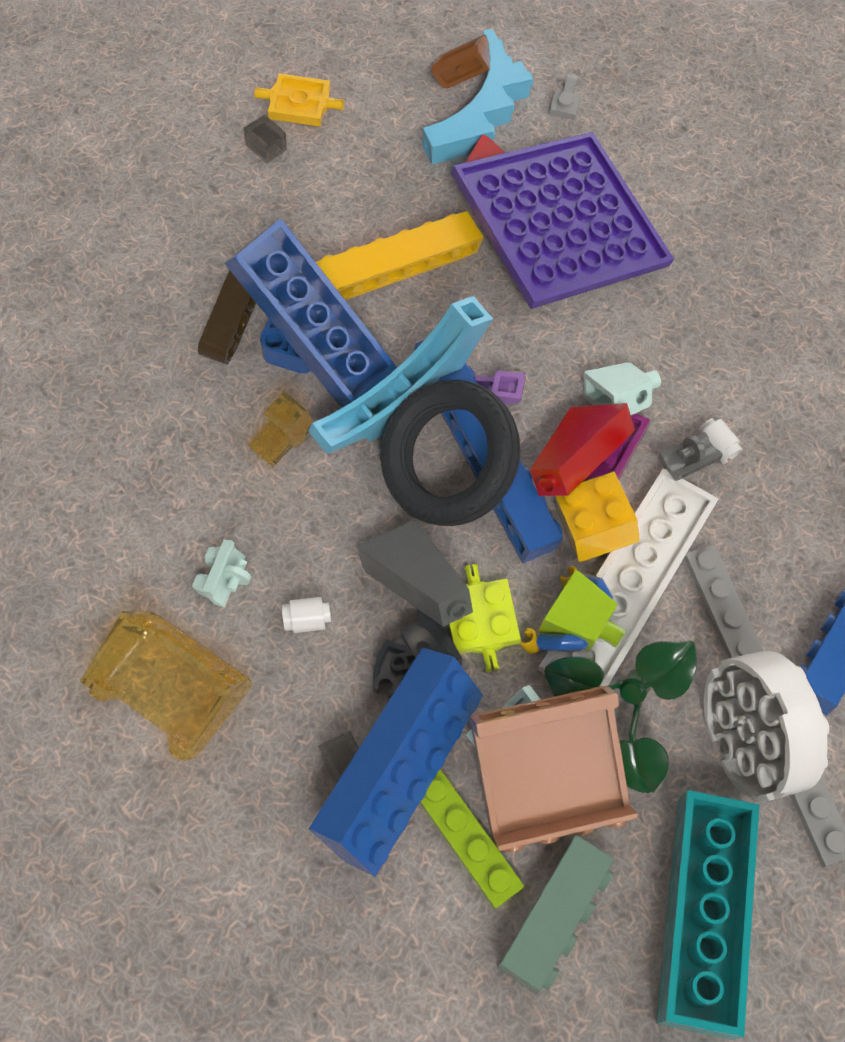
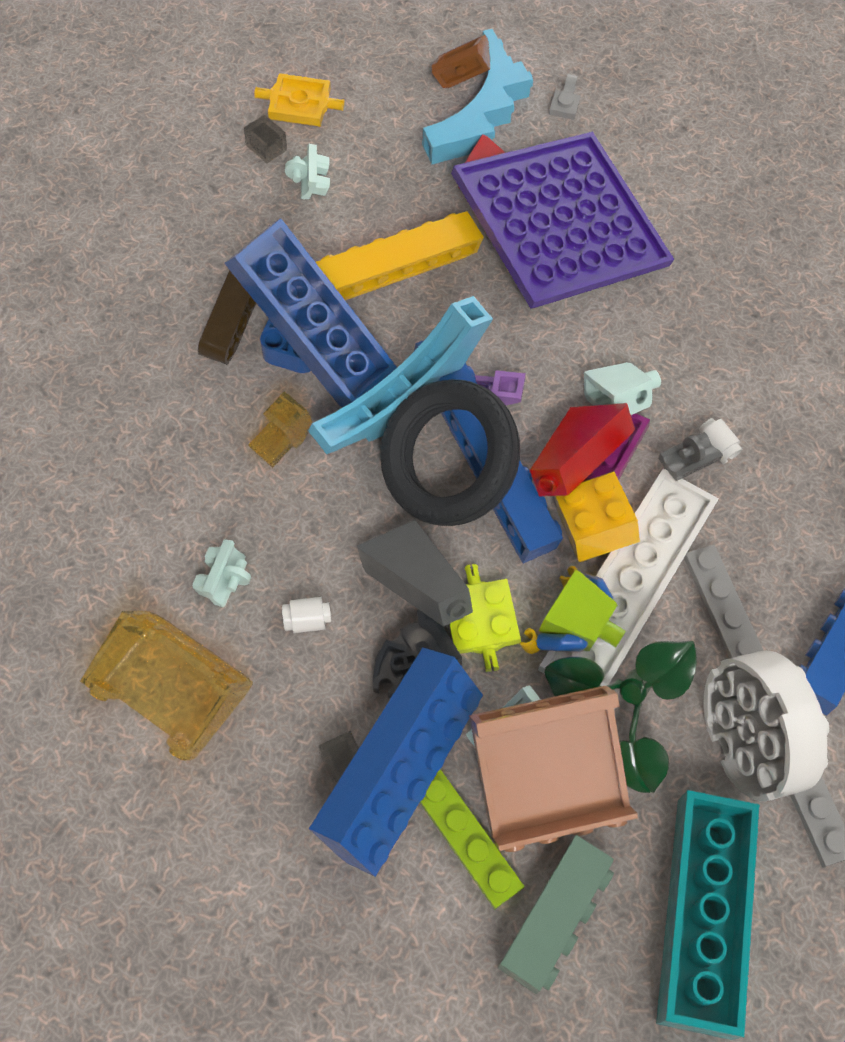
none -> light aqua hips [285,143,330,199]

